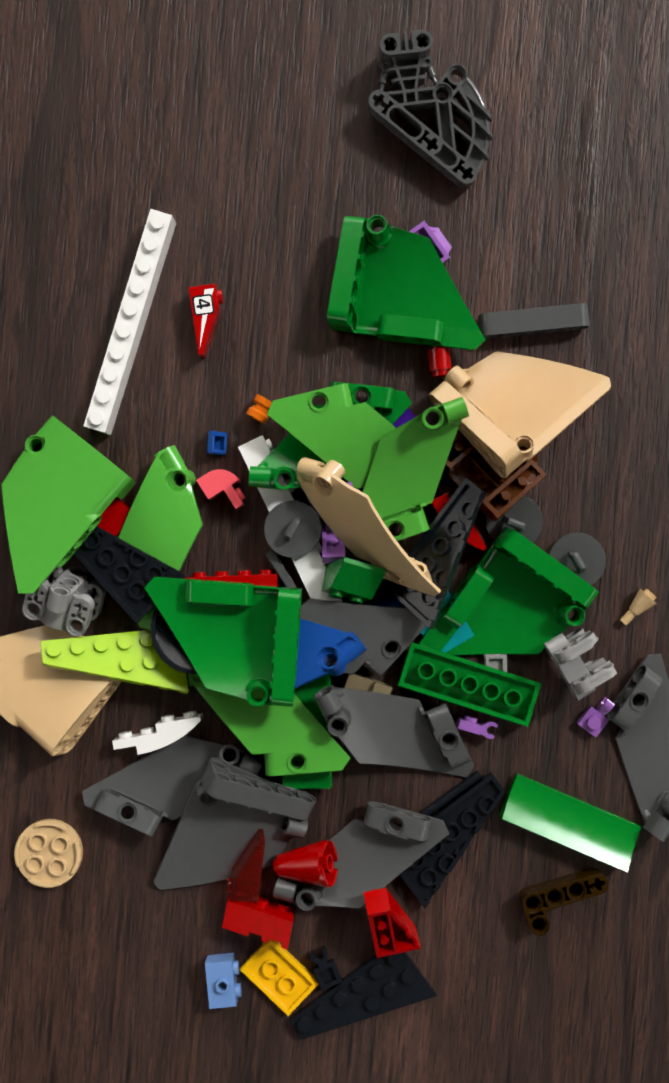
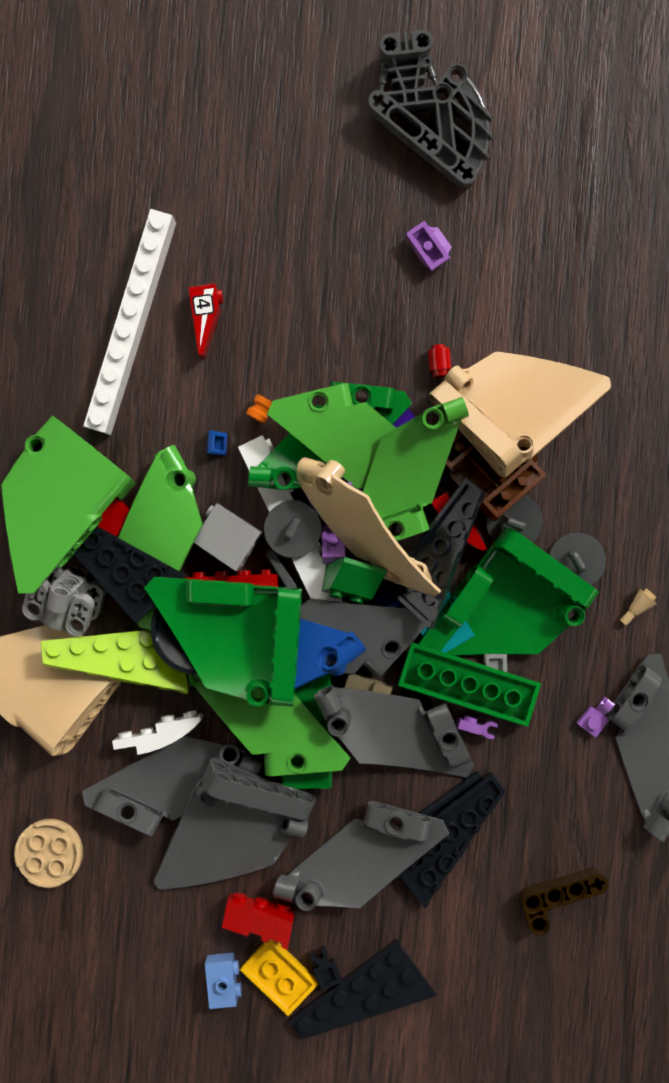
coral brick [196,469,246,510] -> none
clear red slope [226,829,265,902] -> none
red cone [273,840,338,887] -> none
green panel [327,215,486,351] -> none
red wedge [363,888,421,958] -> none
dark grey beam [478,303,590,339] -> none
green arch [499,773,642,872] -> none
light grey piece [544,628,617,701] -> none
none -> light grey slope [194,503,264,571]

